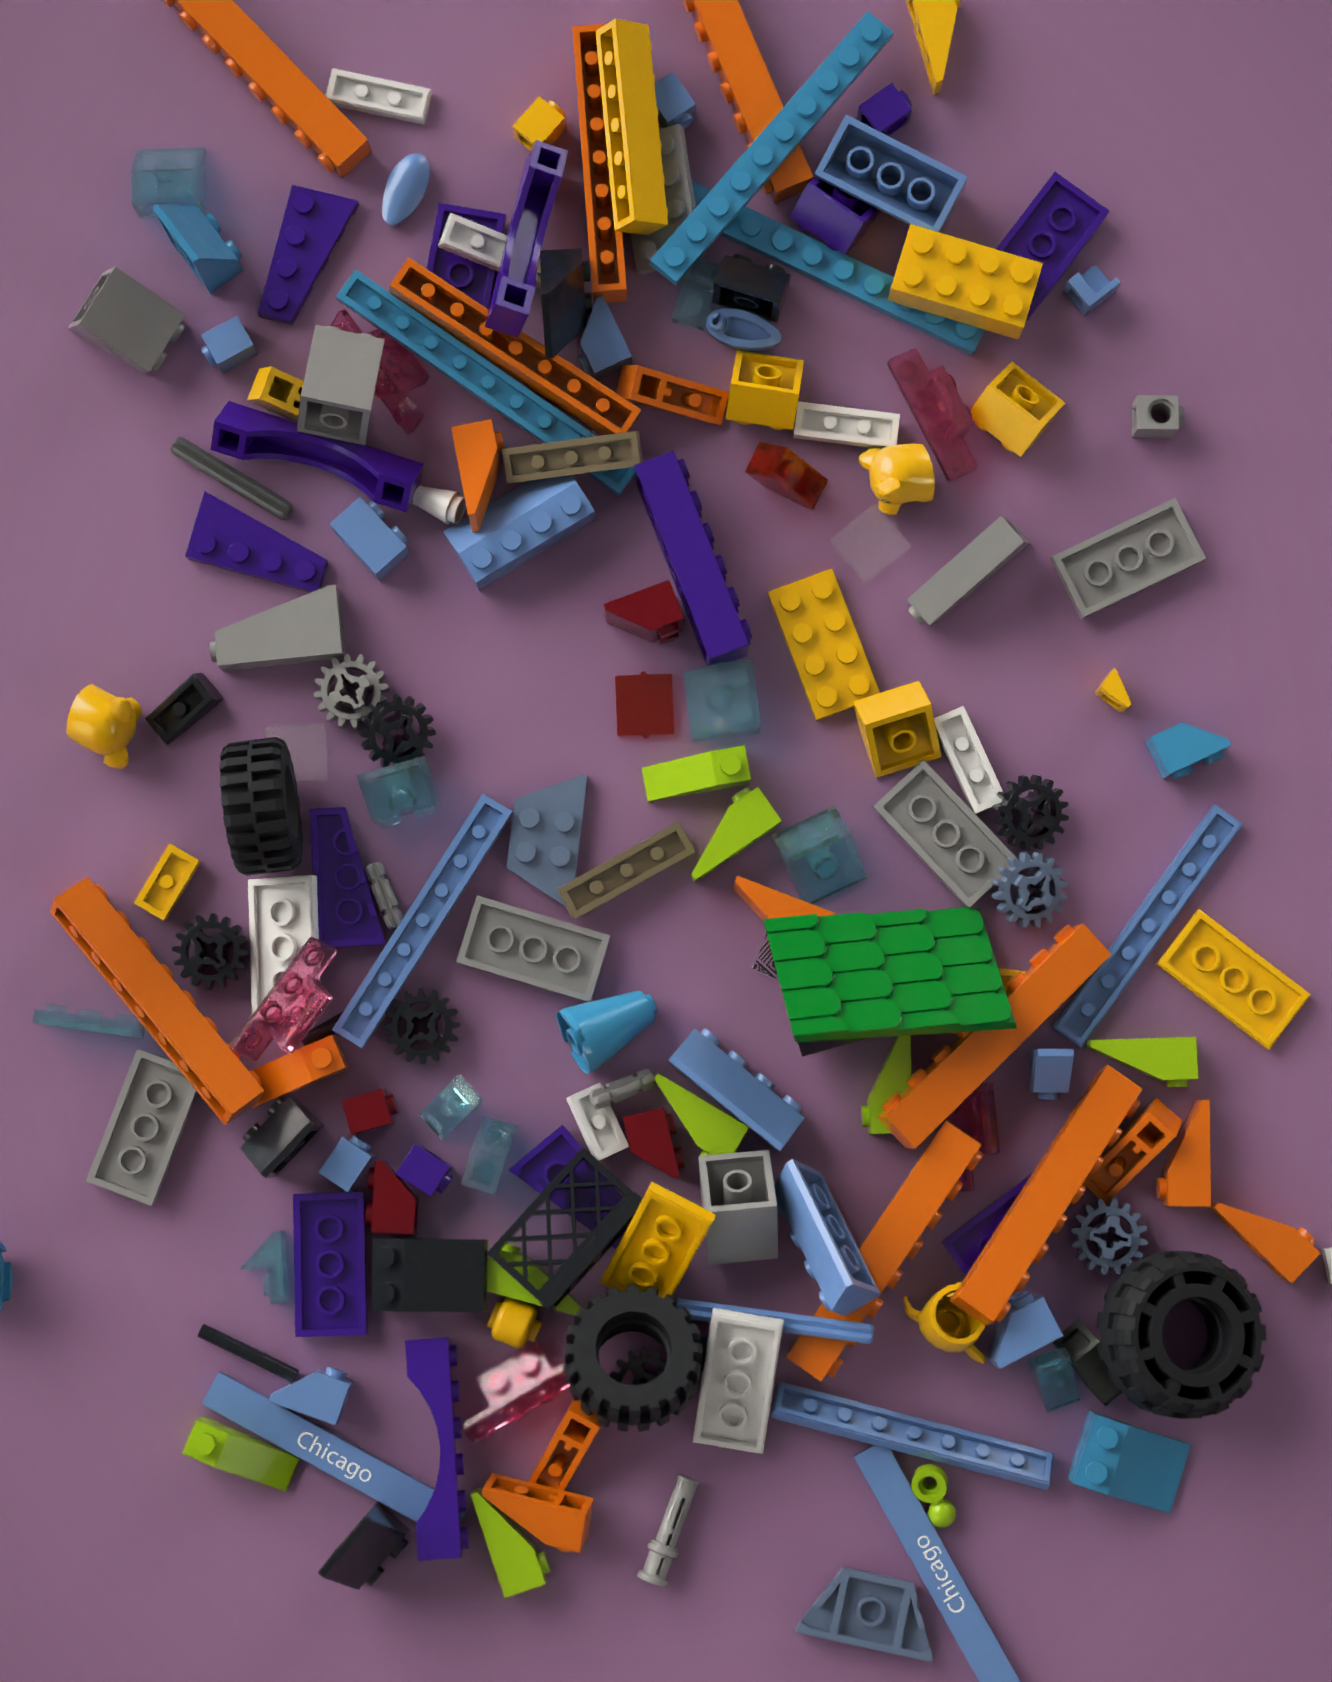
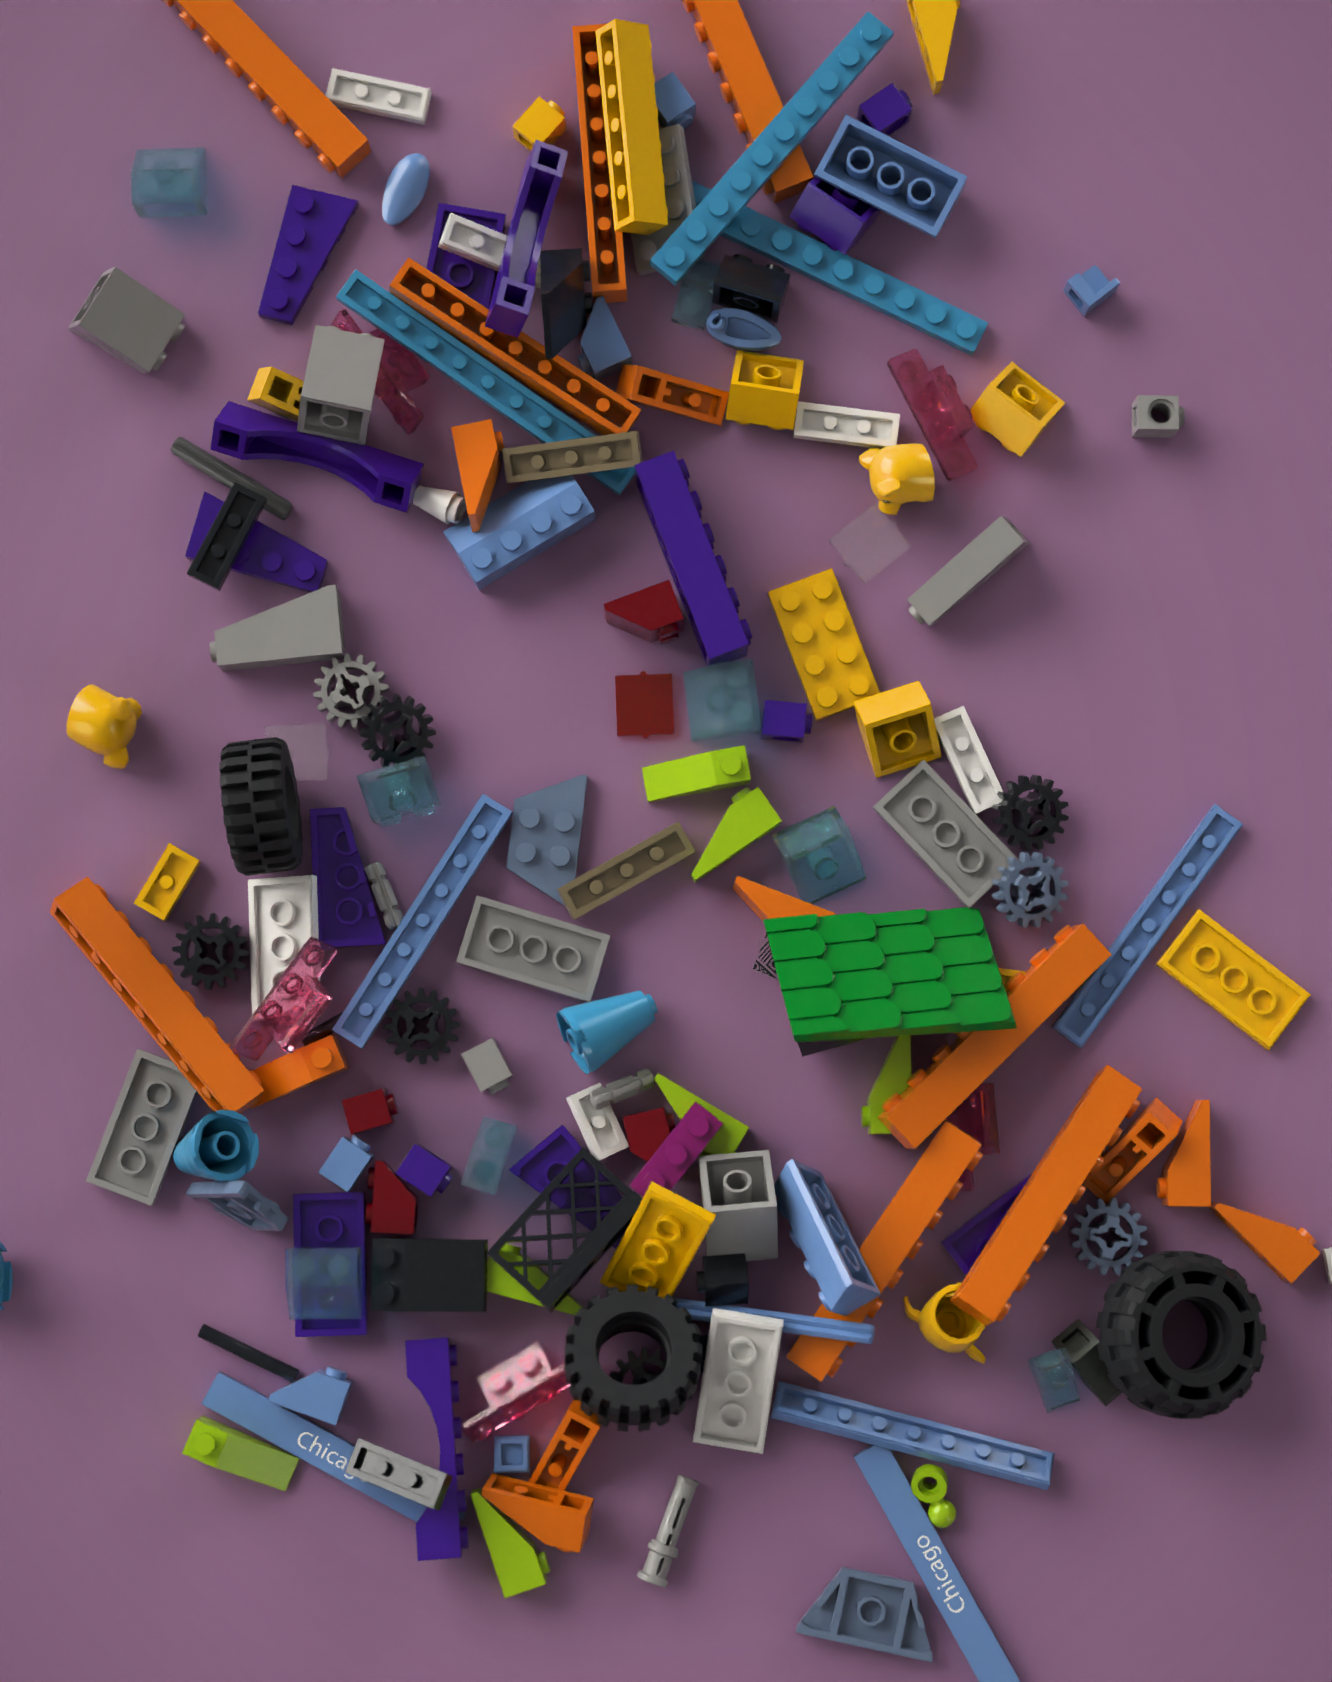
clear light blue plate [32,1004,145,1039] -> none
black slope [145,673,223,745] -> none
dark azure slope [152,204,243,294] -> none
medium blue brick [201,316,258,374] -> none
black slope [240,1096,324,1178] -> none
clear light blue slope [240,1230,289,1304] -> none
black slope [318,1501,410,1590] -> none
medium blue brick [329,497,410,581] -> none
clear light blue slope [419,1074,483,1140] -> none
yellow head [487,1297,542,1349] -> none
medium blue slope [668,1028,805,1151] -> none
clear red slope [745,442,828,510] -> none
yellow brick [887,224,1043,339] -> none
medium blue slope [988,1290,1063,1369] -> none
dark purple plate [996,172,1110,321] -> none
medium blue slope [1028,1049,1074,1100] -> none
light grey plate [1051,498,1206,620] -> none
dark azure slope [1067,1410,1191,1513] -> none
lime slope [1085,1037,1198,1087] -> none
yellow slope [1095,668,1132,713] -> none
dark azure slope [1145,723,1231,780] -> none
none -> dark azure cone [173,1110,259,1182]
none -> sand blue wing [185,1179,289,1231]
none -> black plate [187,482,268,592]
none -> clear light blue slope [285,1247,362,1319]
none -> plate [345,1438,453,1511]
none -> light grey brick [461,1038,514,1095]
none -> medium blue tile [494,1435,530,1473]
none -> magenta plate [629,1101,723,1197]
none -> black brick [696,1254,749,1307]
none -> dark purple brick [761,700,812,743]

